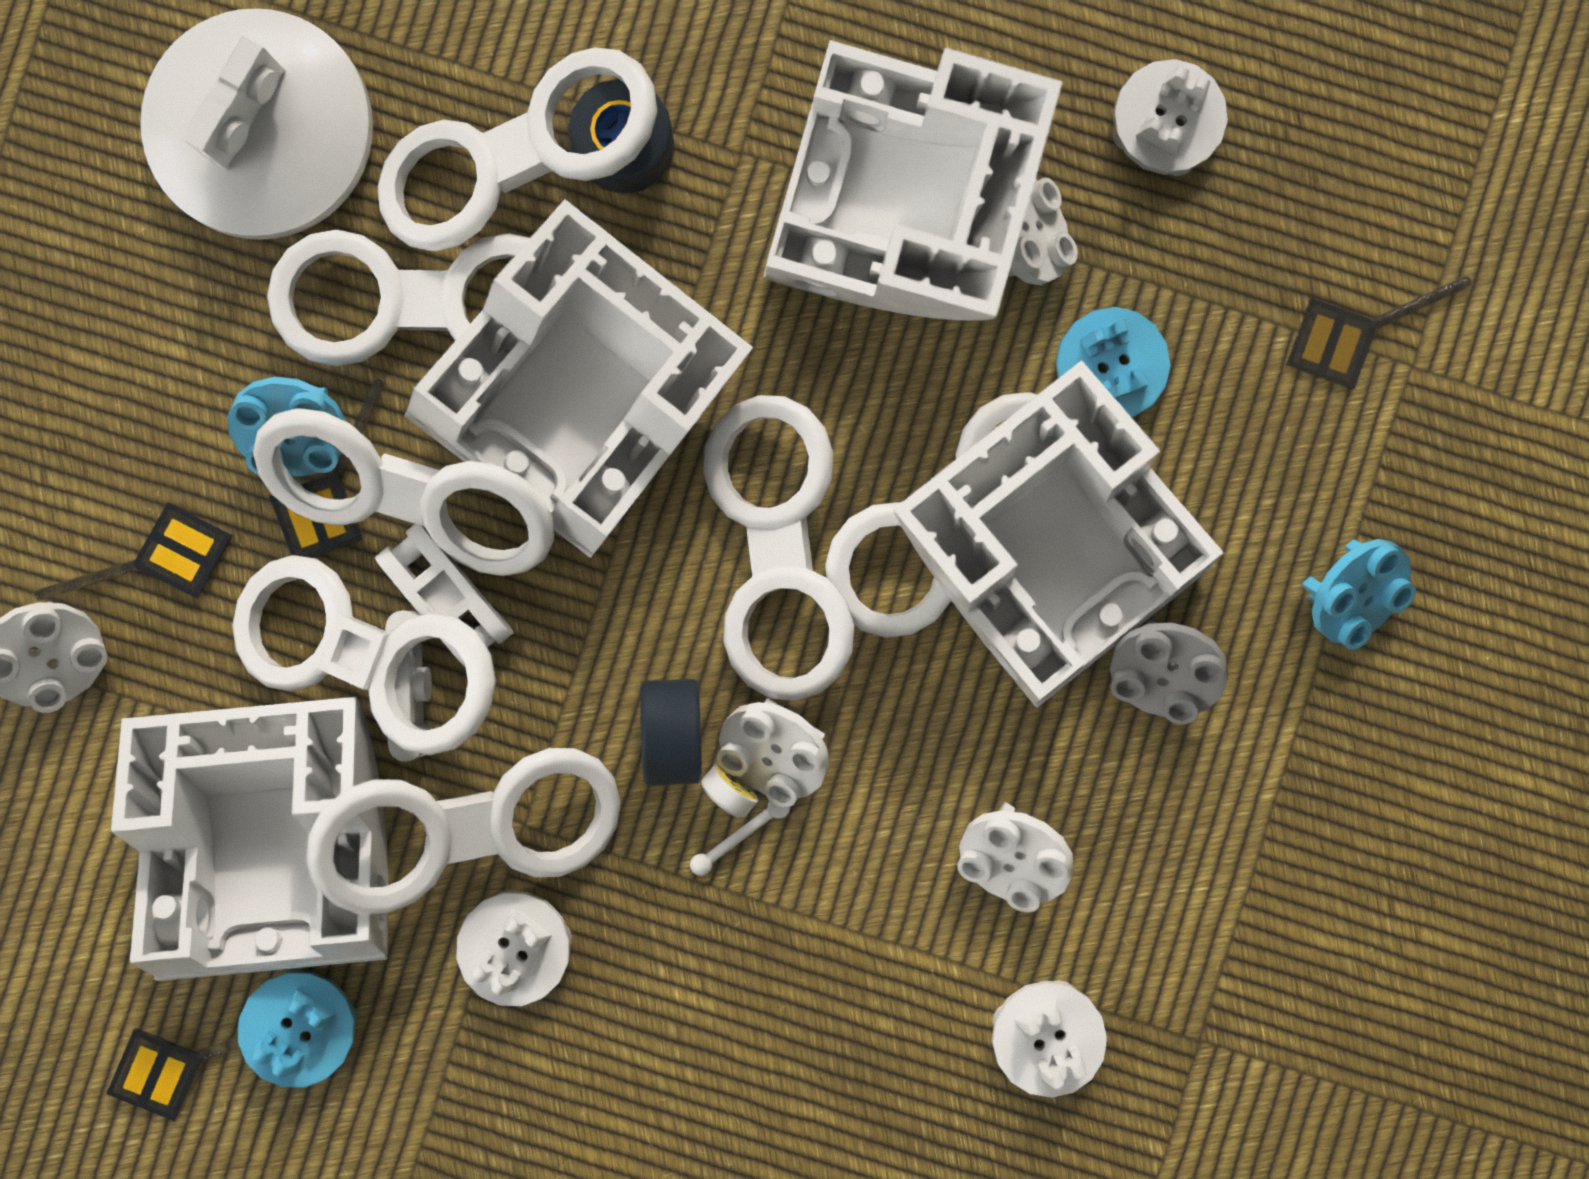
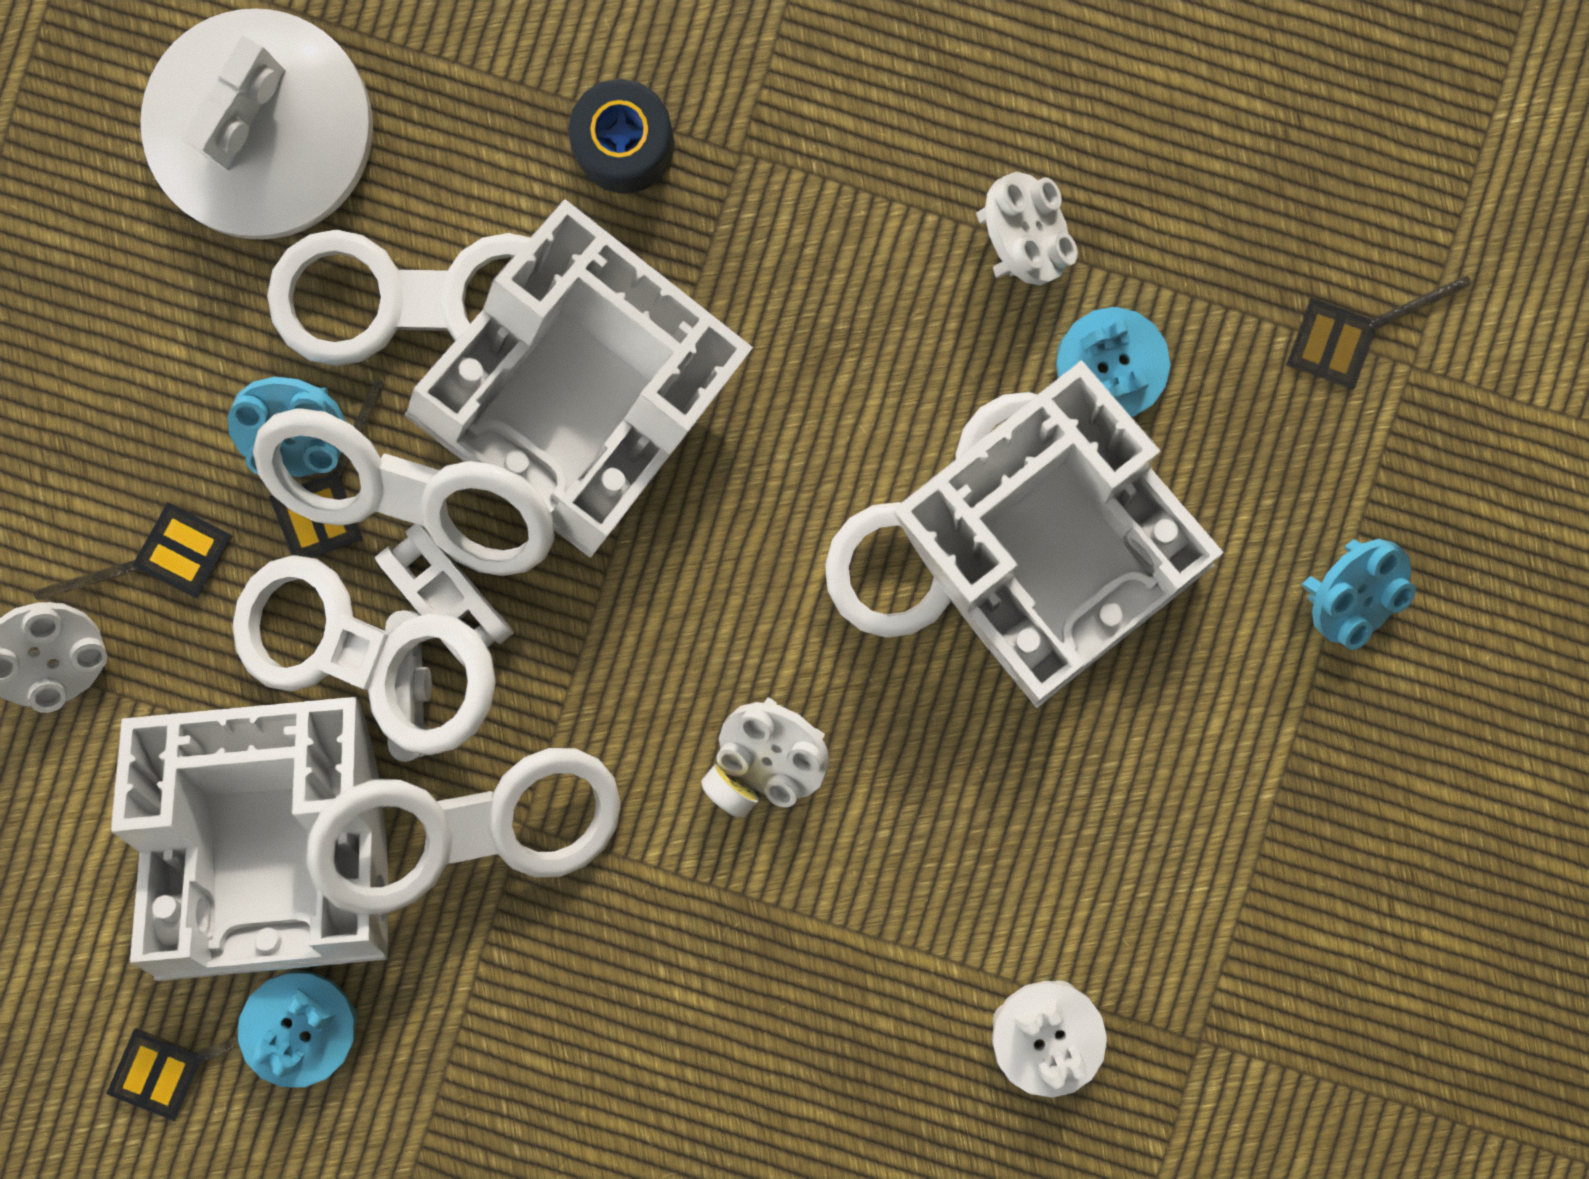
white bar [378,47,657,251] -> none
white plate [456,889,572,1006] -> none
black wheel [640,679,702,785] -> none
white hinge [690,800,790,876] -> none
white bar [703,395,854,701] -> none
white slope [763,40,1062,320] -> none
white plate [957,802,1074,912] -> none
light grey plate [1110,619,1228,724] -> none
white plate [1112,59,1228,176] -> none

